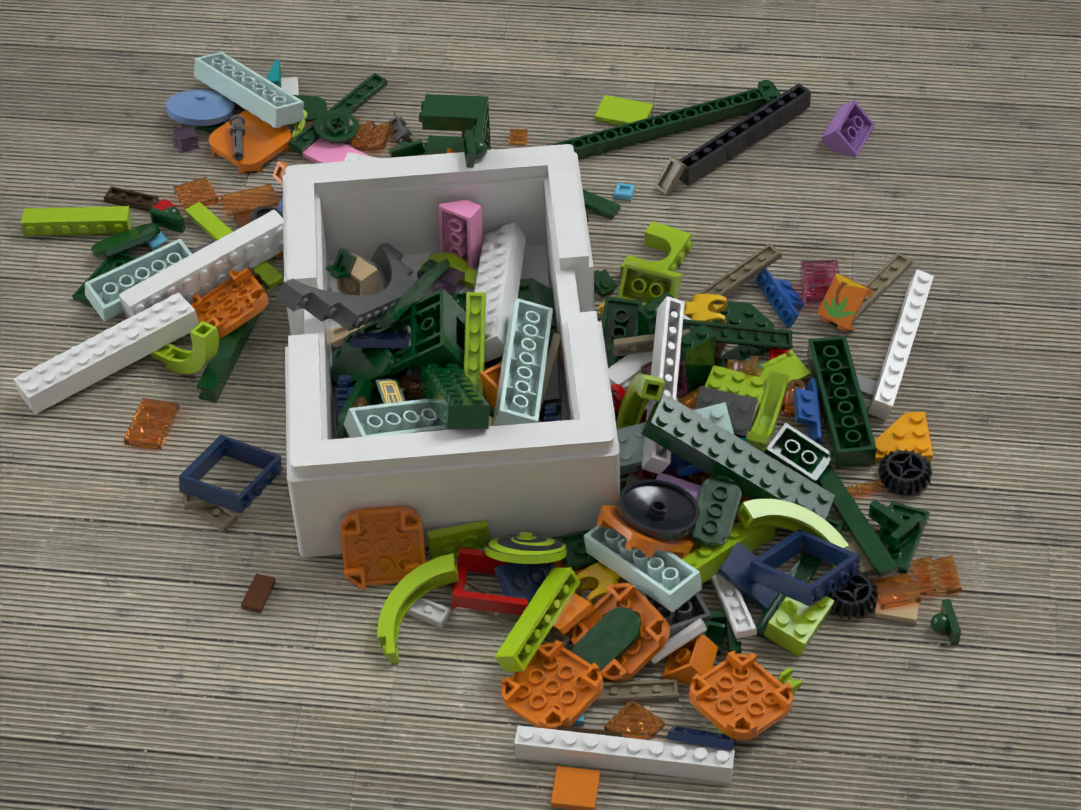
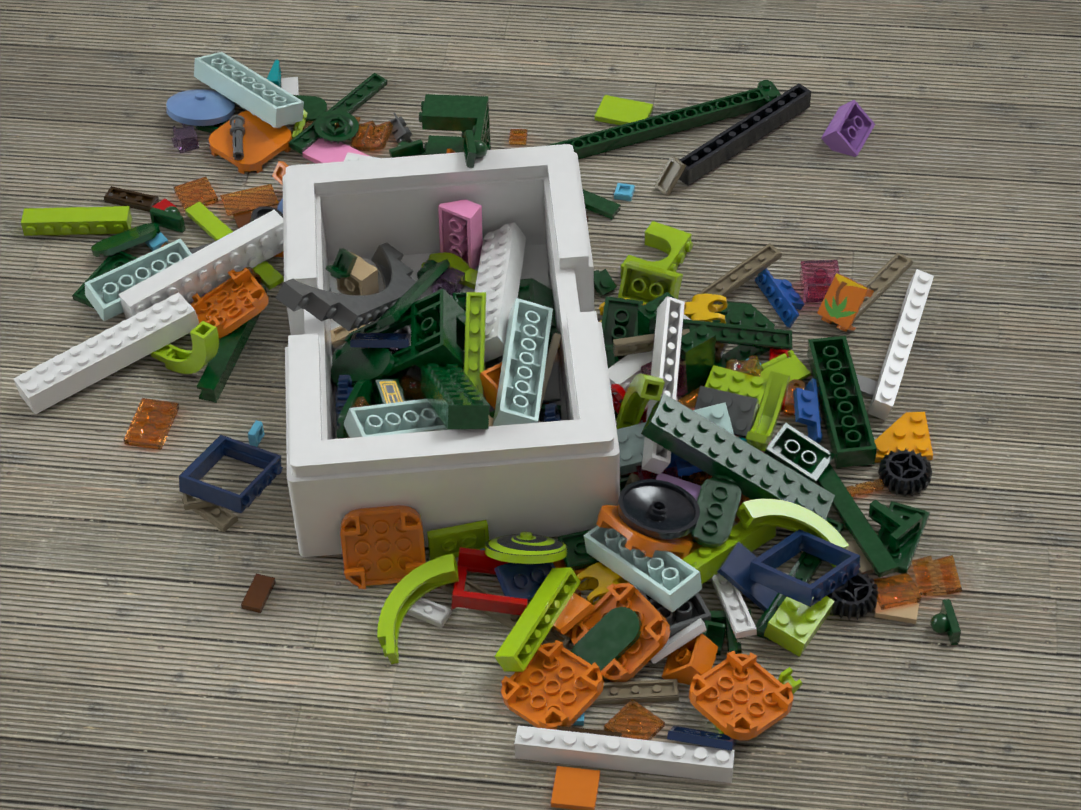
none -> medium azure tile [248,420,265,447]

